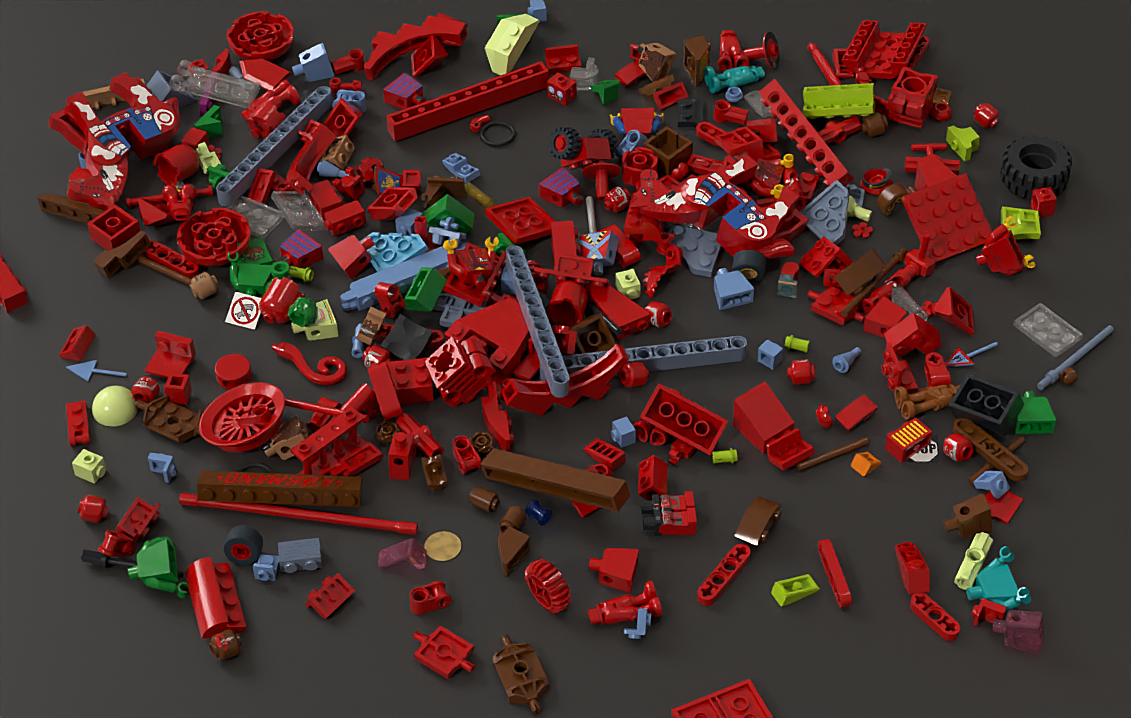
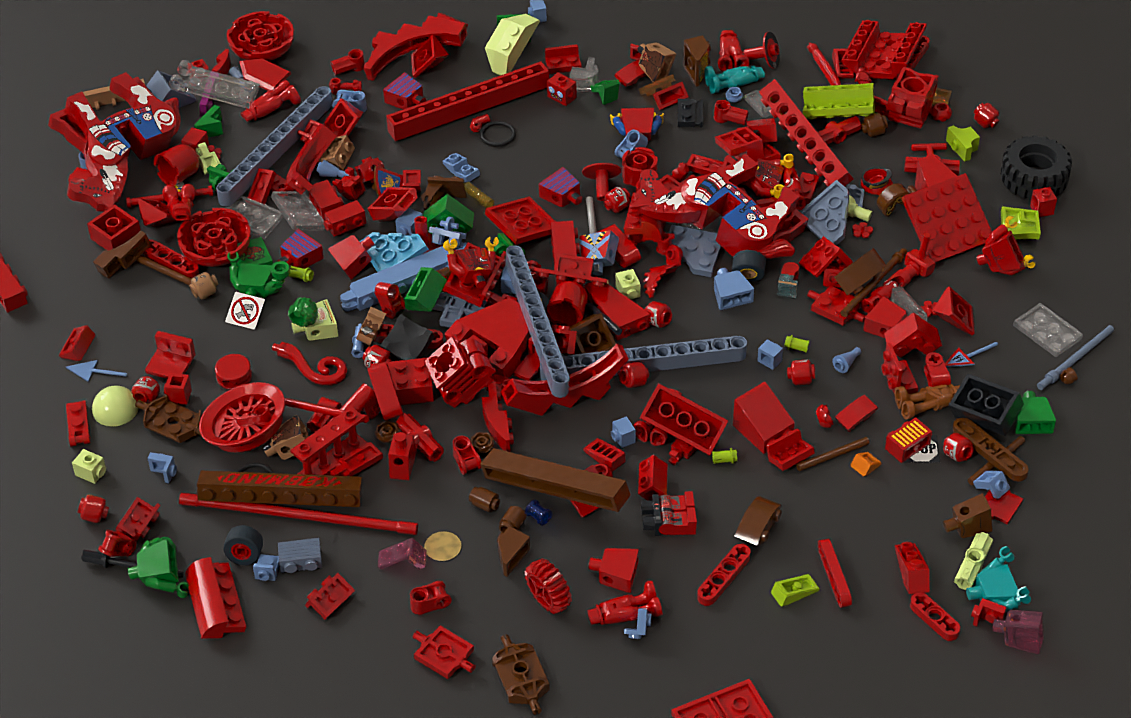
reddish brown fence [38,193,104,223] -> none
reddish brown head [209,629,242,661] -> none
red brick [246,102,287,139] -> none
red cylinder [259,277,305,324] -> none
medium blue torso [292,43,335,82] -> none
reddish brown hips [421,454,448,492] -> none
brick [548,127,619,170] -> none
reddish brown piece [643,126,693,175] -> none
red plate [696,122,726,146] -> none

